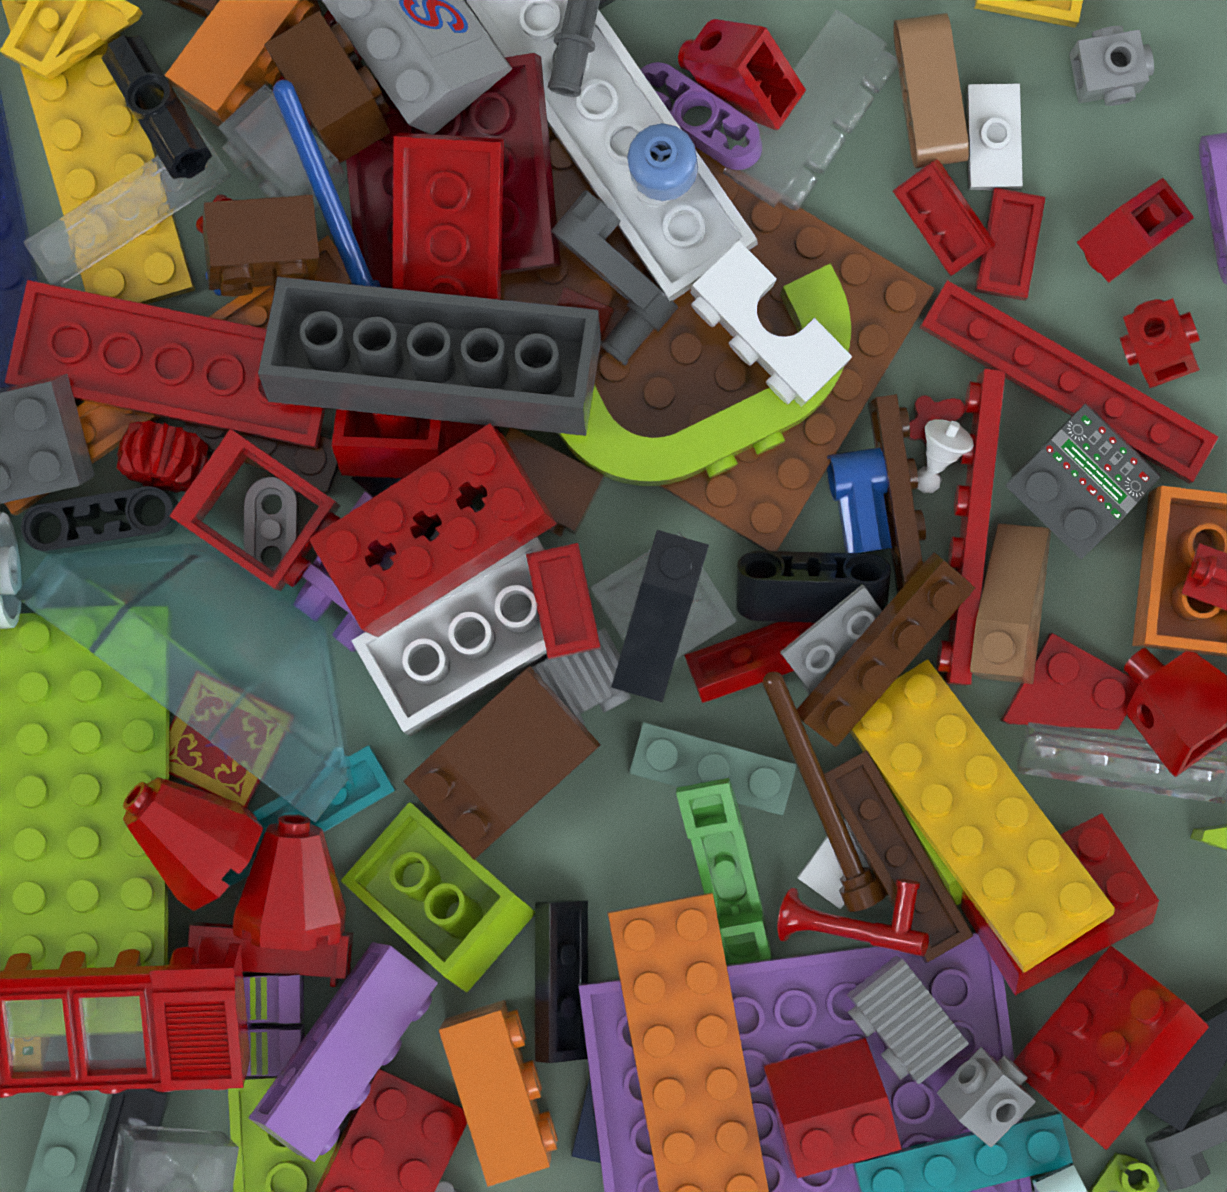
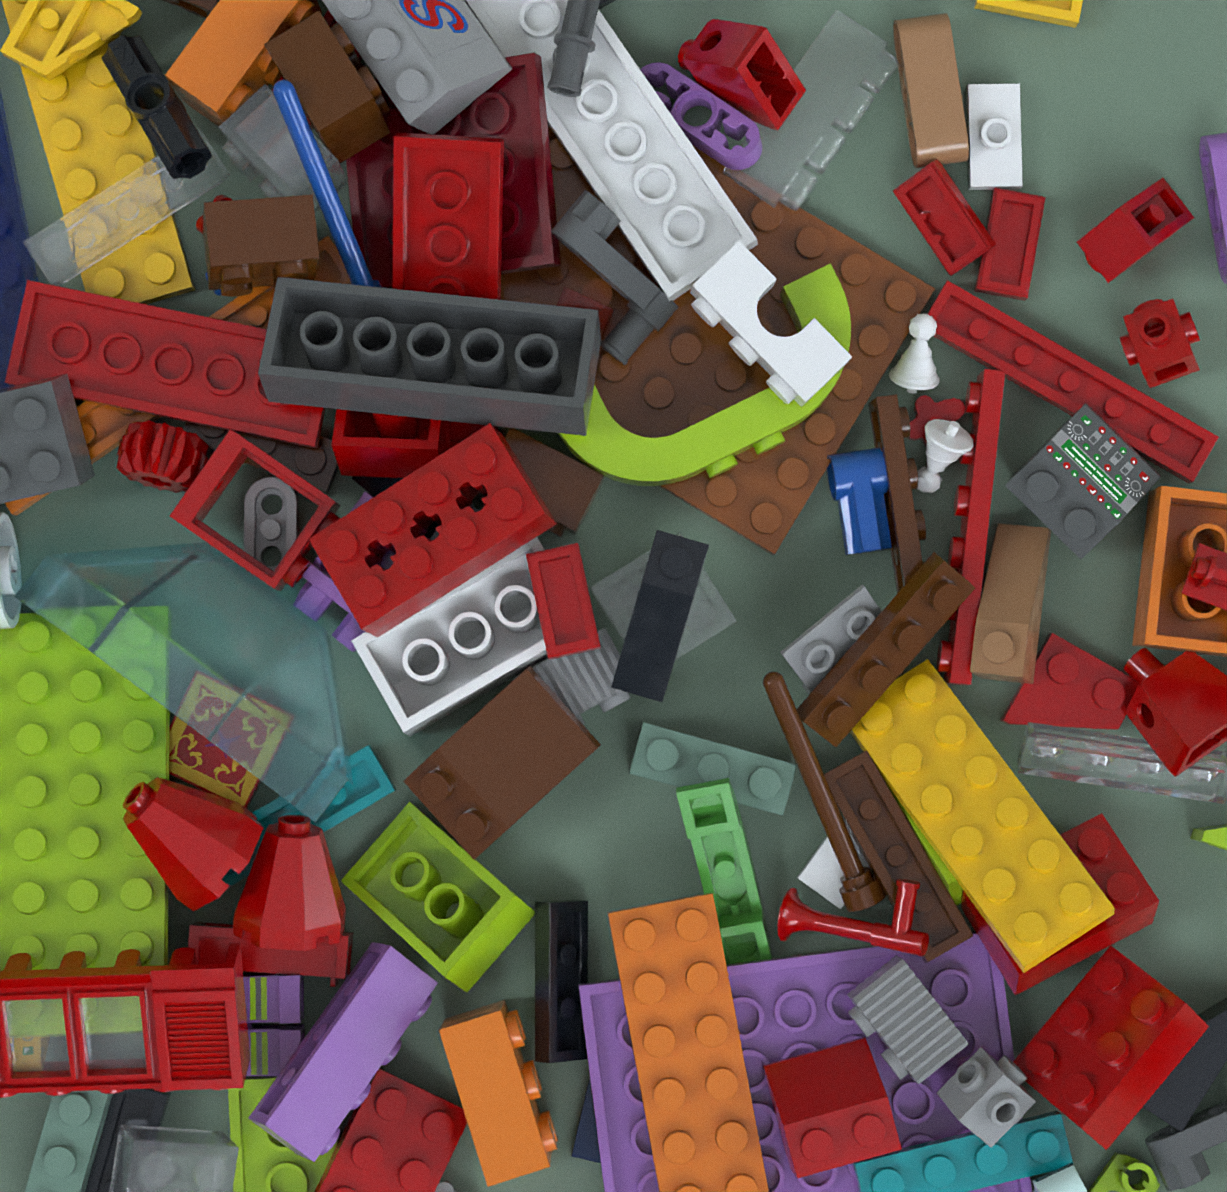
black beam [21,486,179,555] -> none
medium blue head [627,123,698,201] -> none
red plate [684,622,815,703] -> none
black beam [736,551,891,623] -> none
light grey brick [1069,26,1154,106] -> none
none -> white piece [889,313,940,394]

